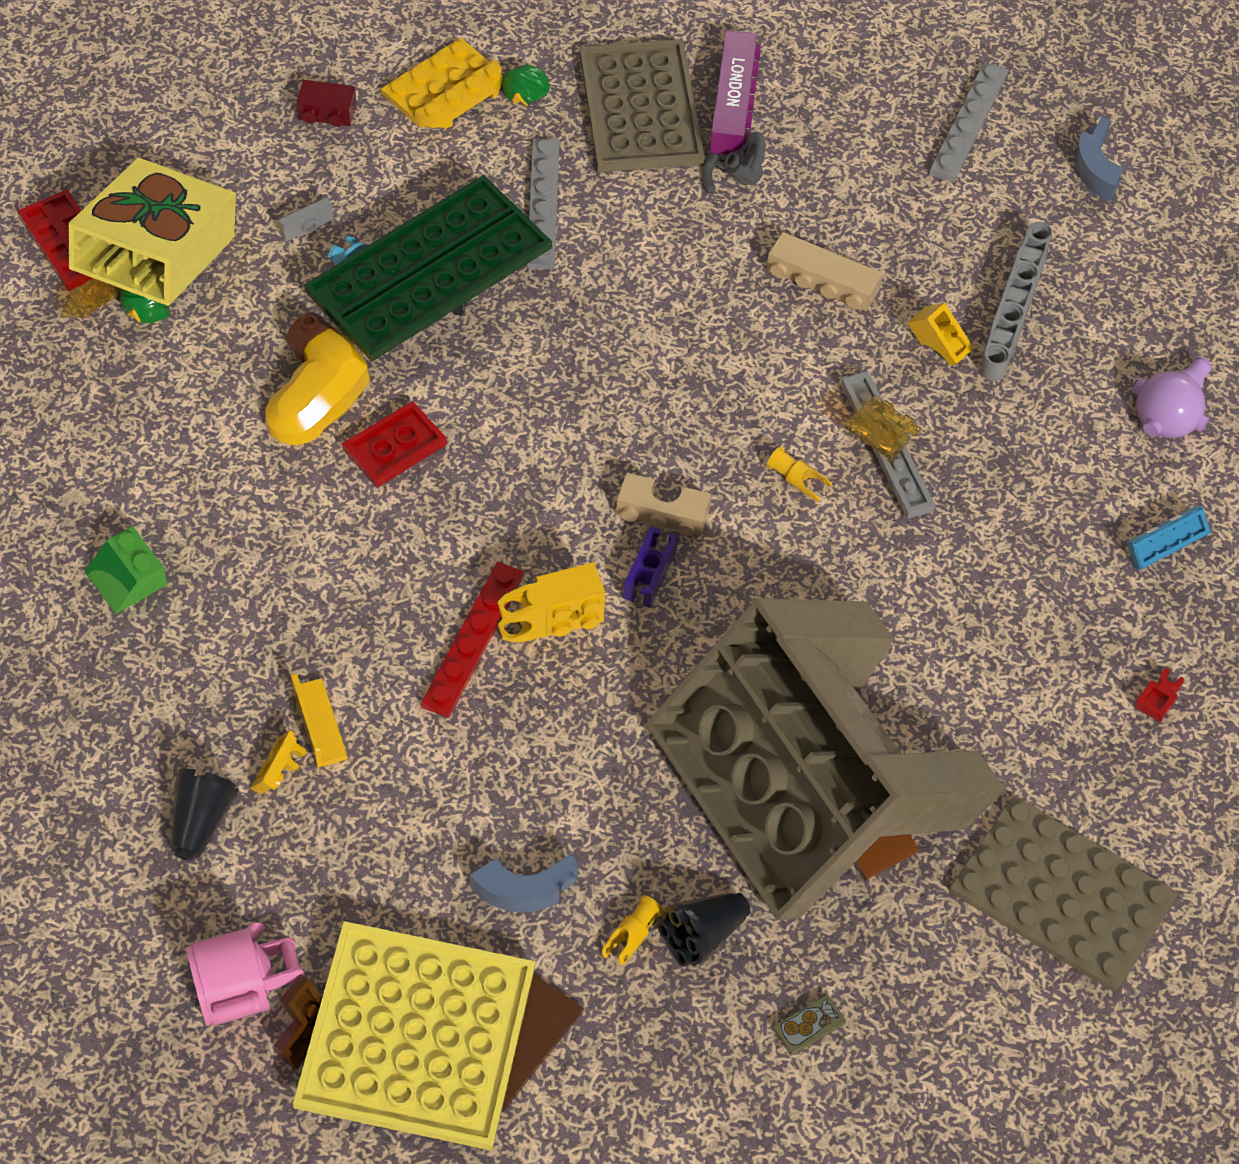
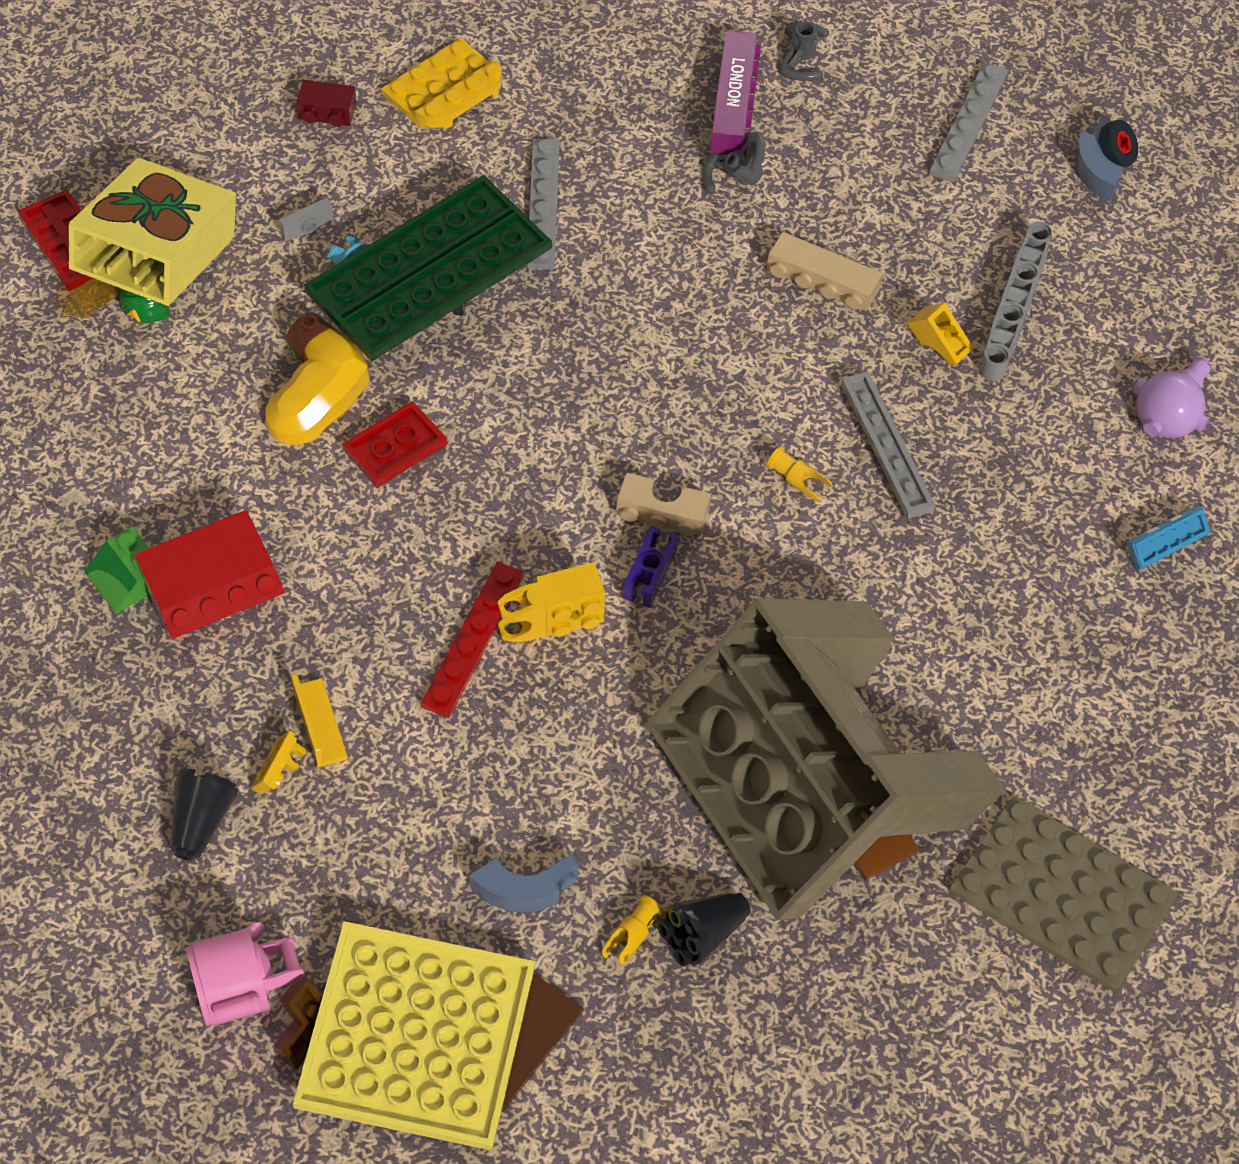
green hair [501,65,550,106] -> none
dark tan plate [579,39,705,172] -> none
tile [773,995,846,1056] -> none
clear yellow plate [846,396,922,460] -> none
red plate [1134,668,1184,723] -> none
none -> red slope [133,510,285,639]
none -> dark grey piece [779,21,829,81]
none -> black bush [1099,120,1138,168]

